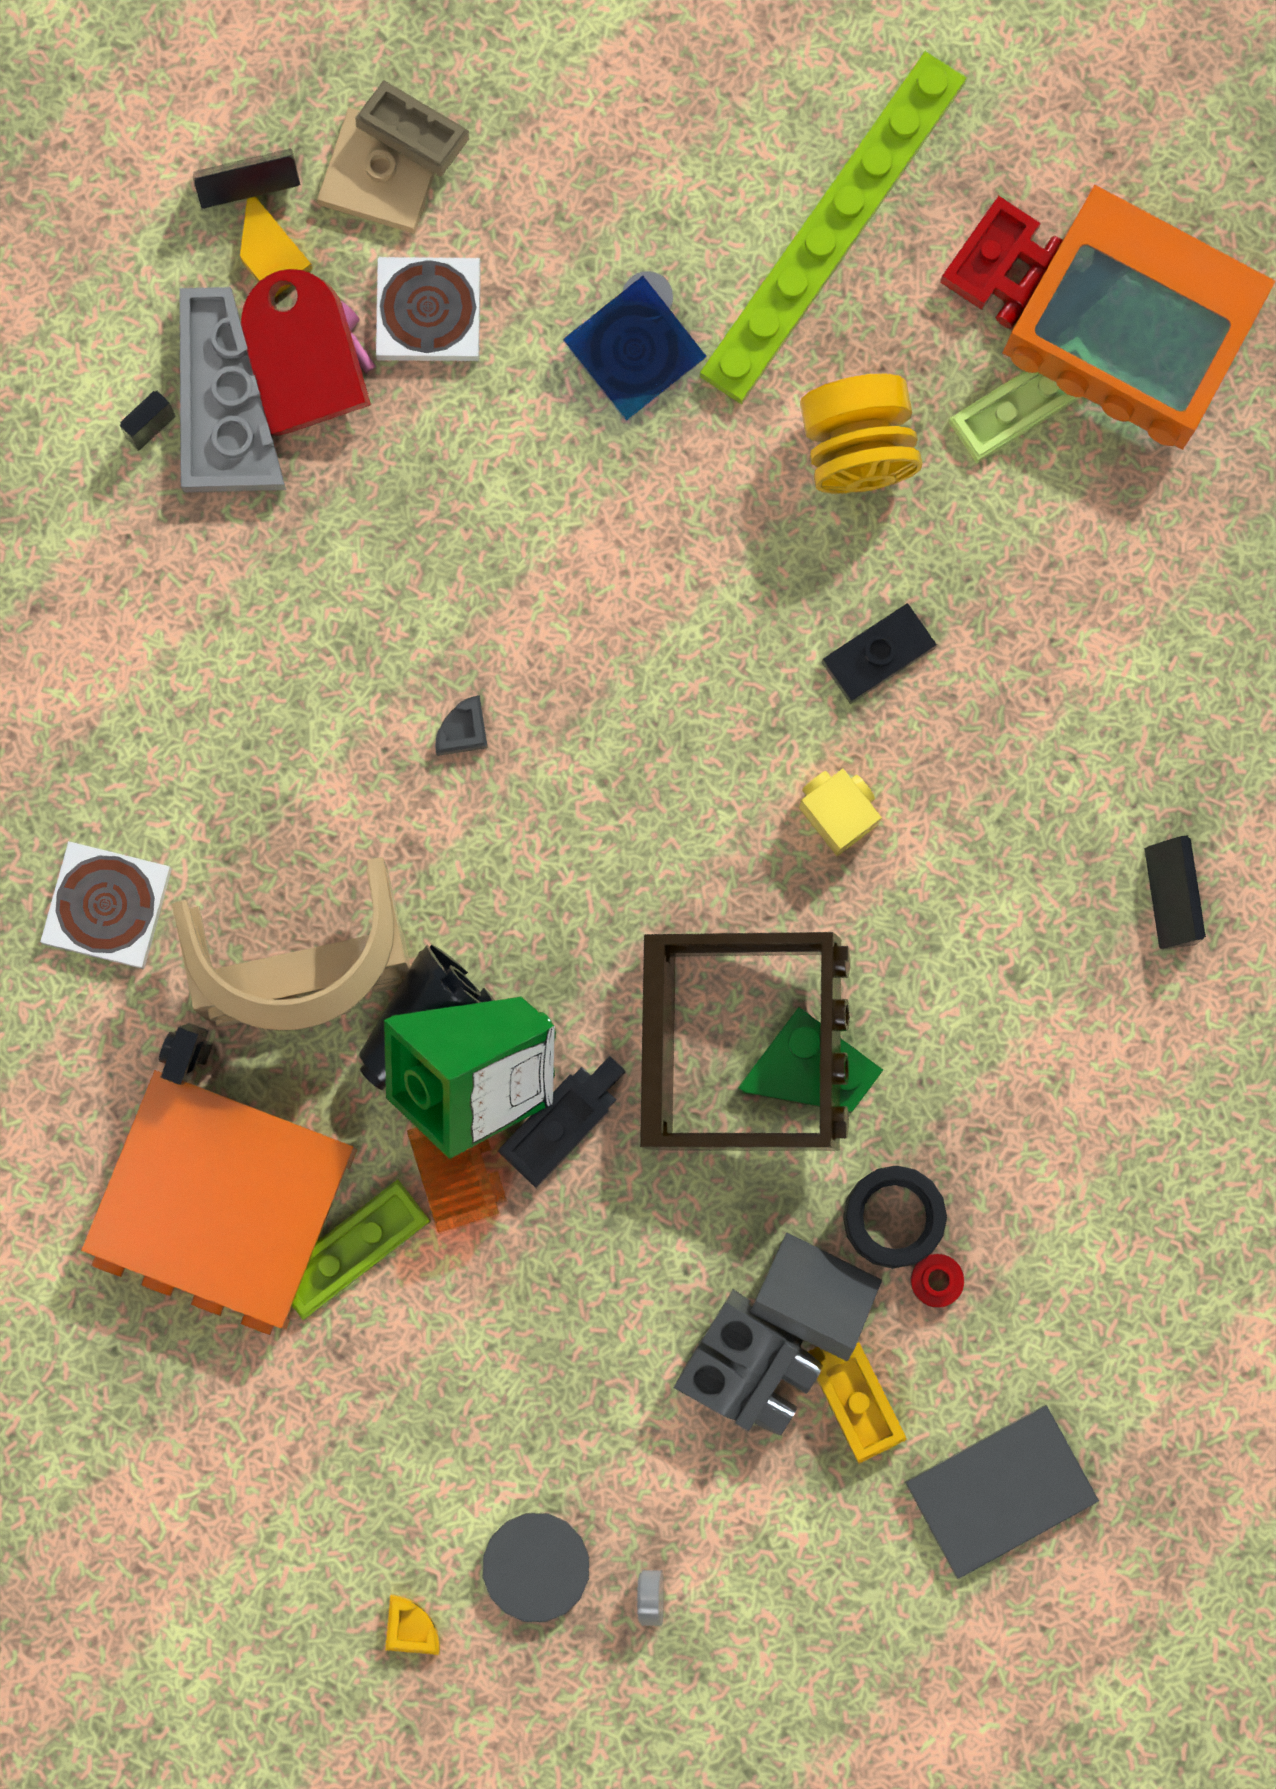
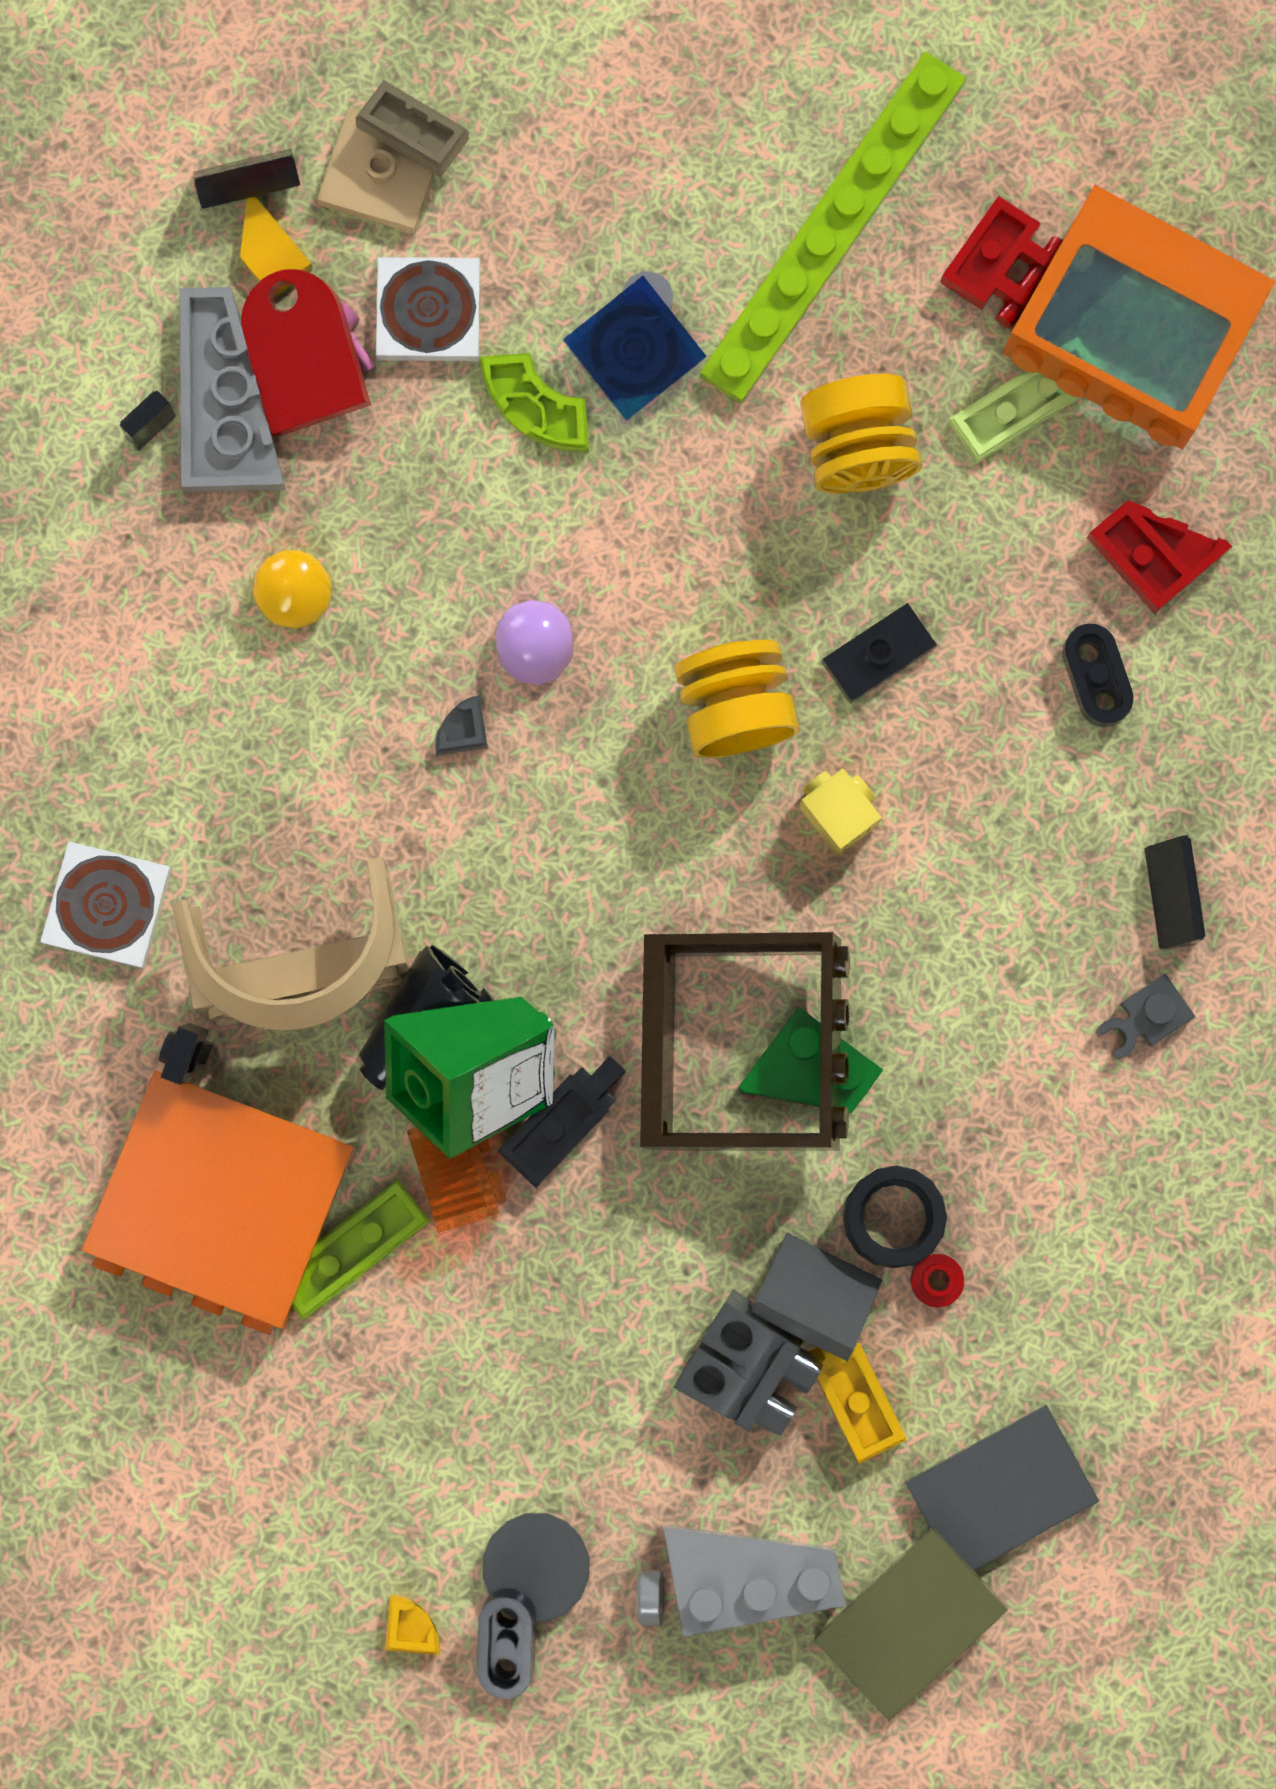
none -> yellow hair [252,550,333,629]
none -> plate [477,1588,536,1699]
none -> lime tile [479,353,589,452]
none -> lavender hair [496,600,574,685]
none -> light grey wedge [662,1524,846,1637]
none -> yellow wheel [674,640,800,758]
none -> olive tile [814,1526,1008,1721]
none -> black plate [1062,624,1134,727]
none -> red wing [1087,500,1233,614]
none -> dark grey plate [1095,973,1196,1060]

